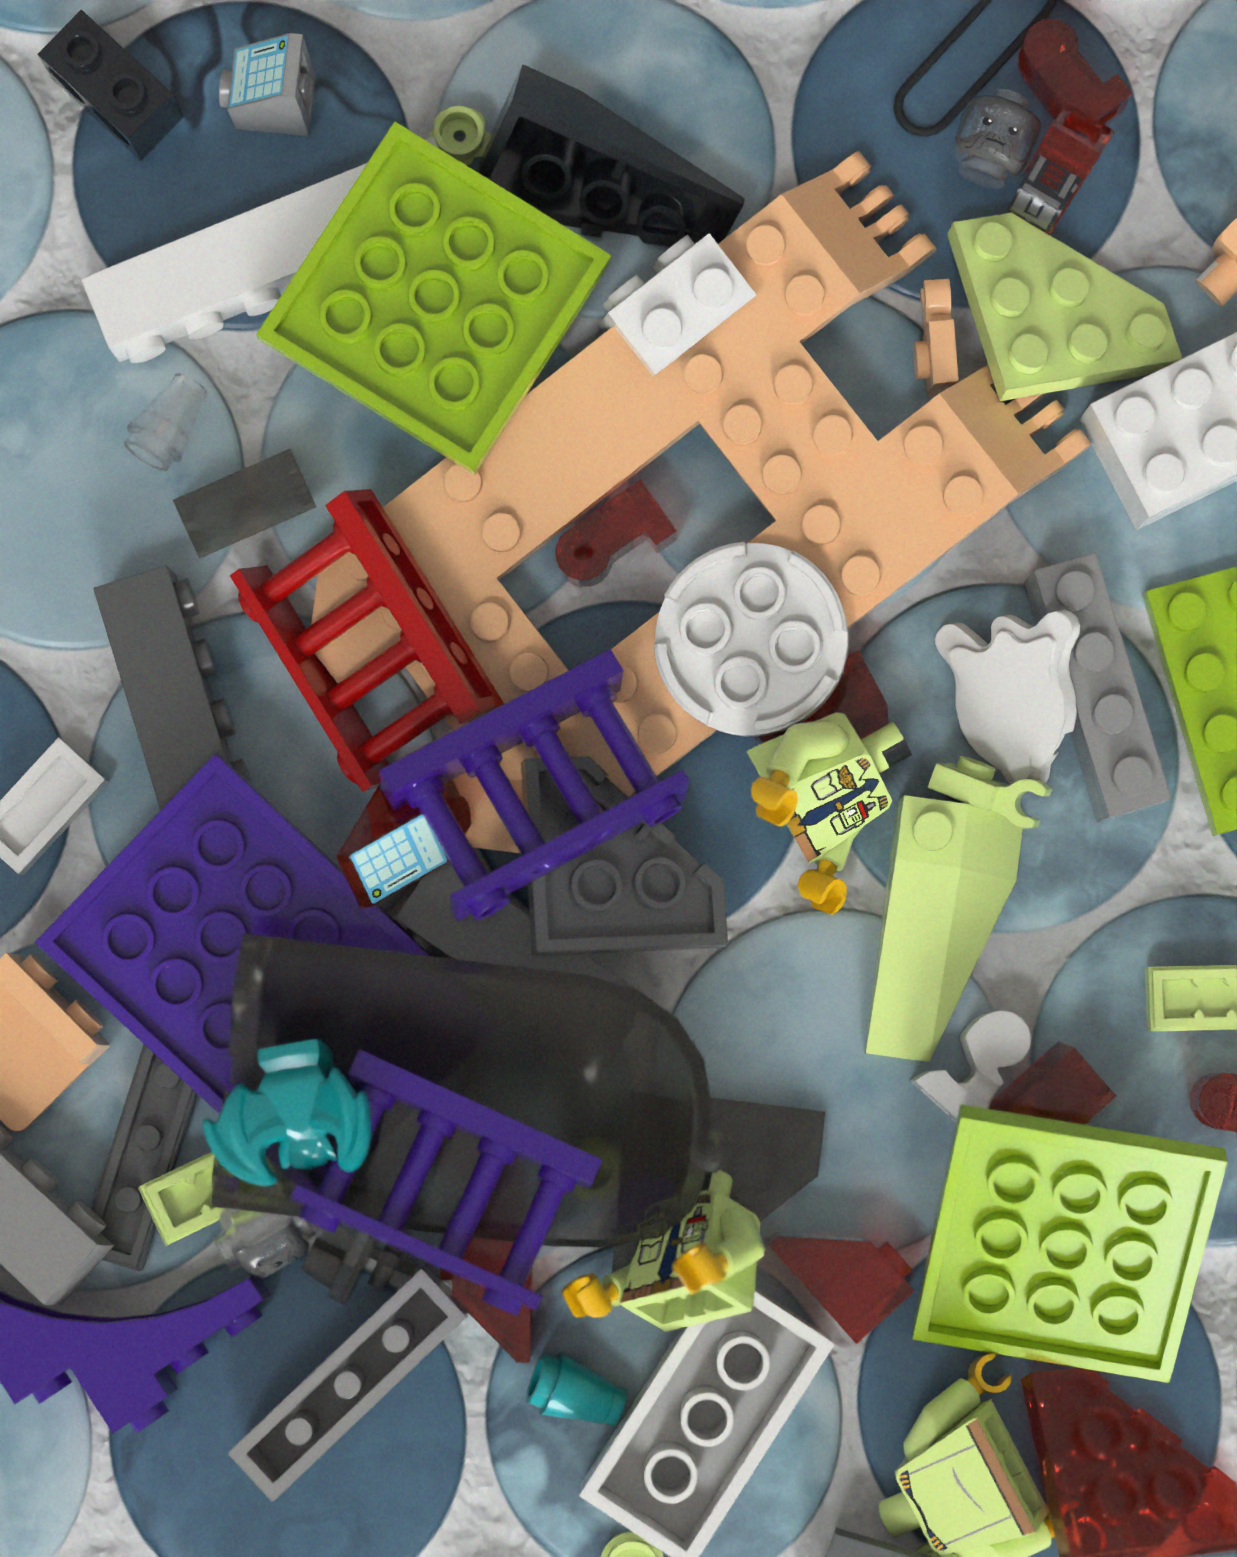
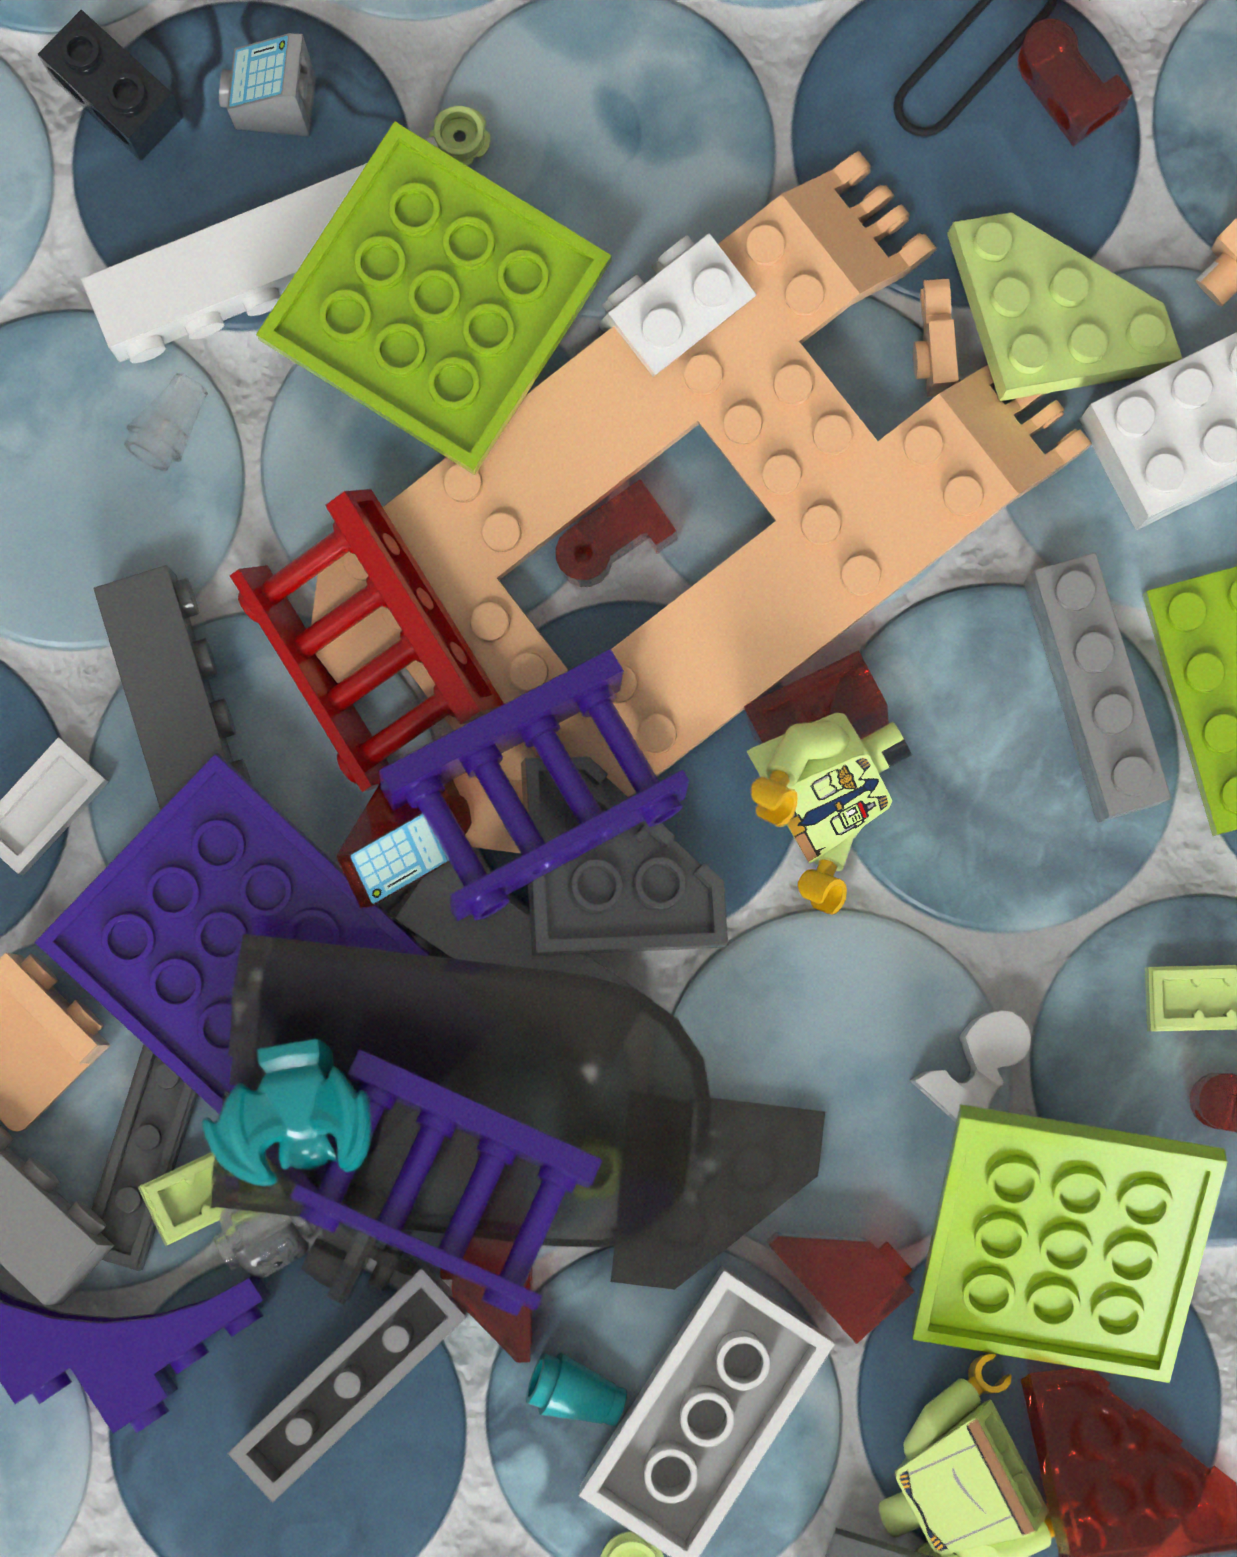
clear smoke hinge [173,448,316,559] -> none
black wedge [476,64,745,247] -> none
yellowish green torso [562,1168,765,1332] -> none
white tile [654,542,849,736] -> none
yellowish green wedge [865,795,1023,1062] -> none
yellowish green plate [927,756,1052,828] -> none
white tile [935,610,1080,785] -> none
head [950,89,1042,189] -> none
clear red hinge [989,1041,1117,1125] -> none
leg [1007,103,1115,235] -> none

